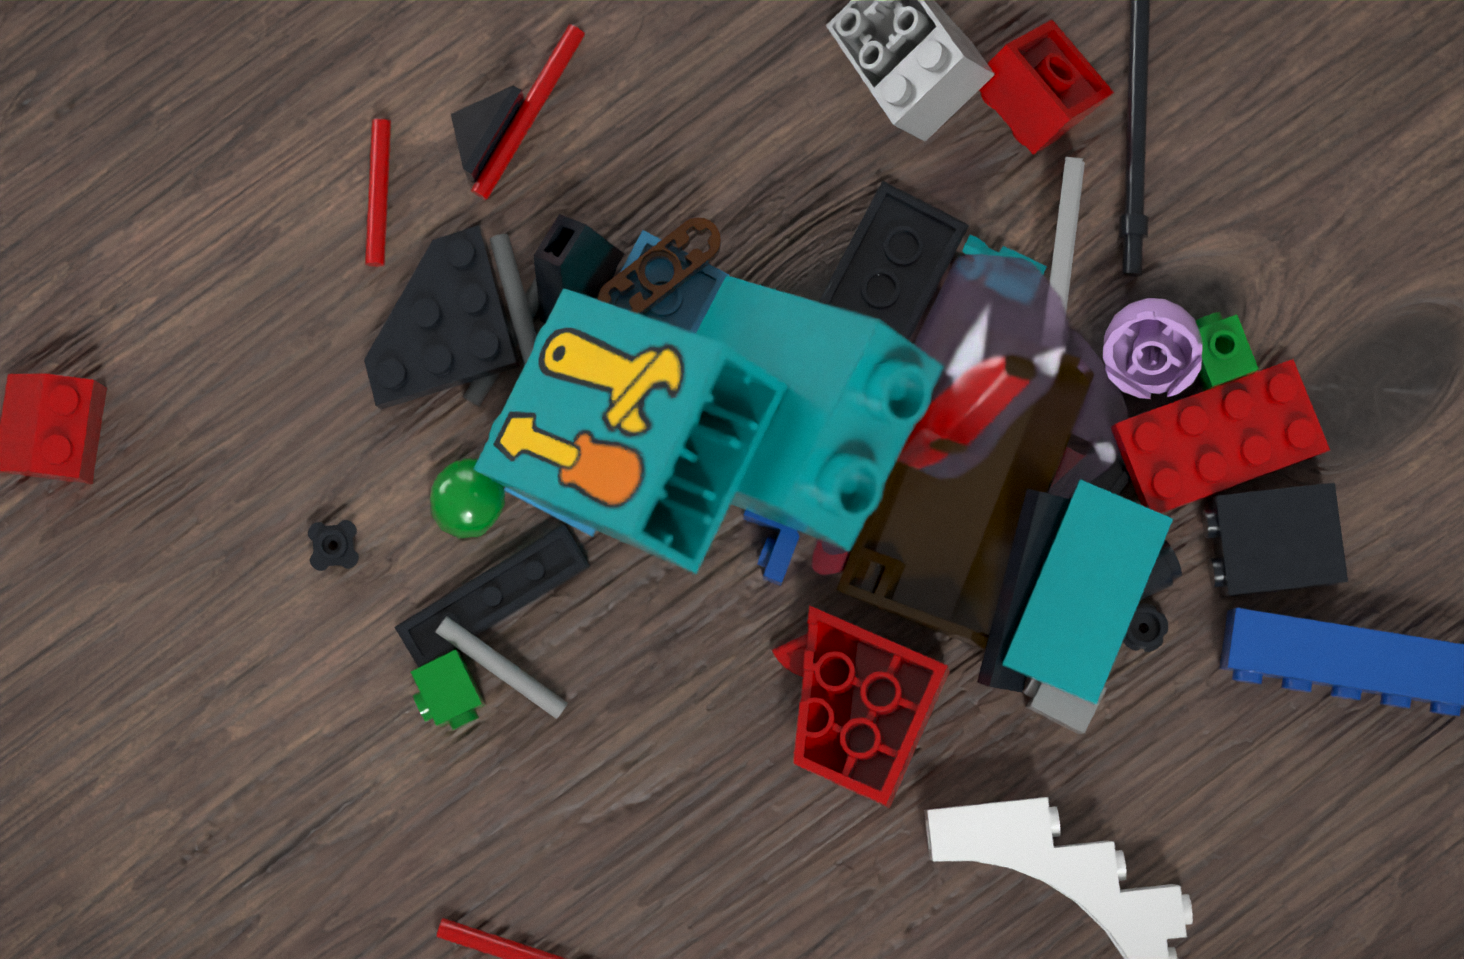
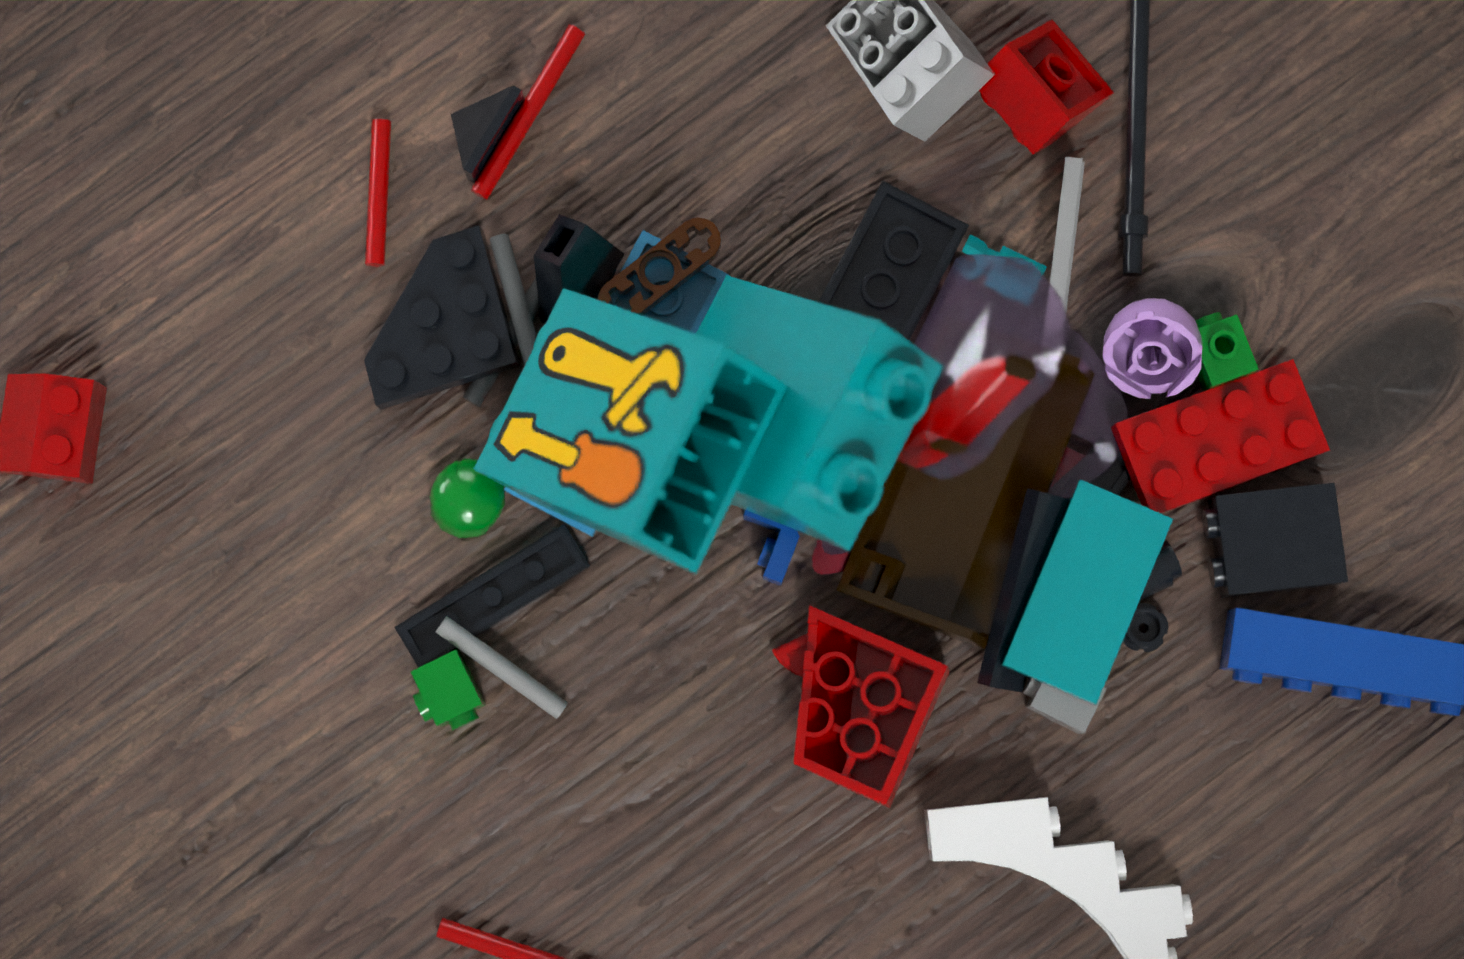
black plate [308,520,359,571] -> none

